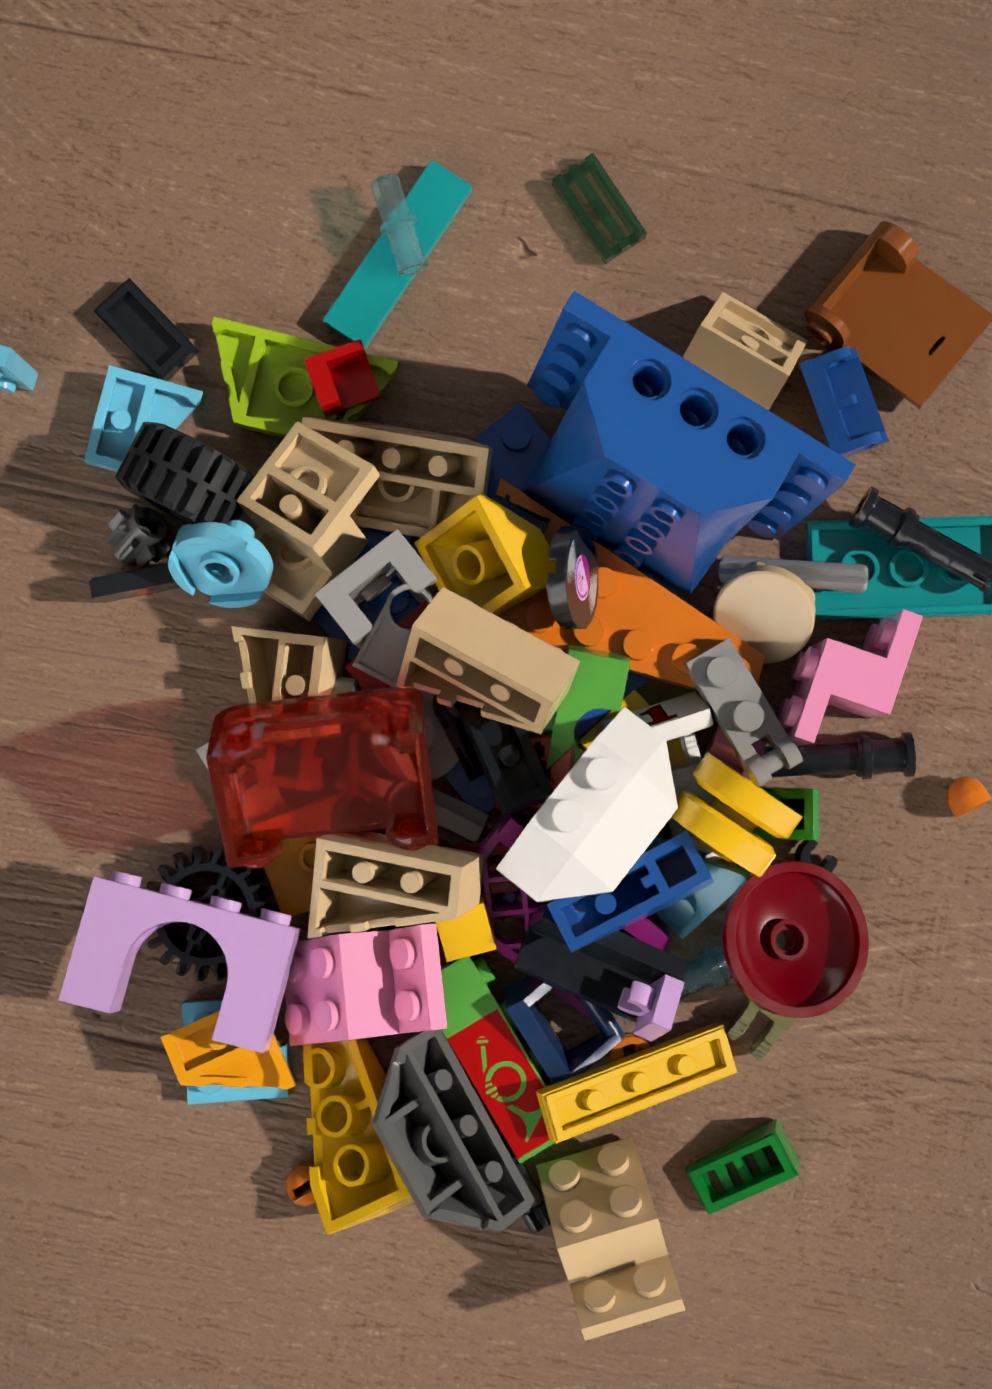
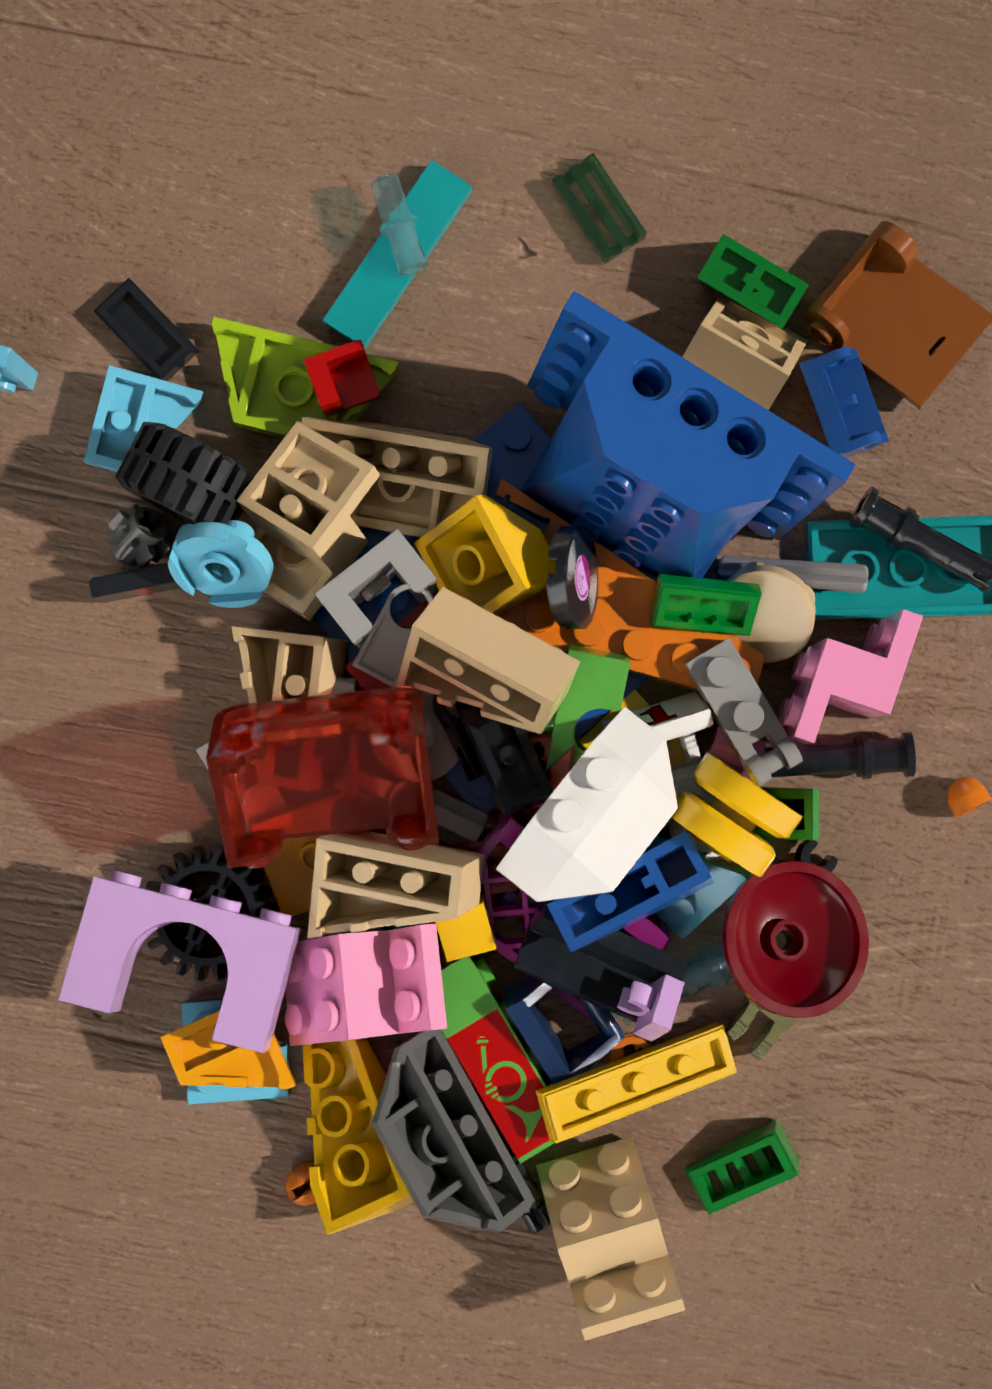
none -> green plate [649,574,762,636]
none -> green hinge [697,234,809,330]

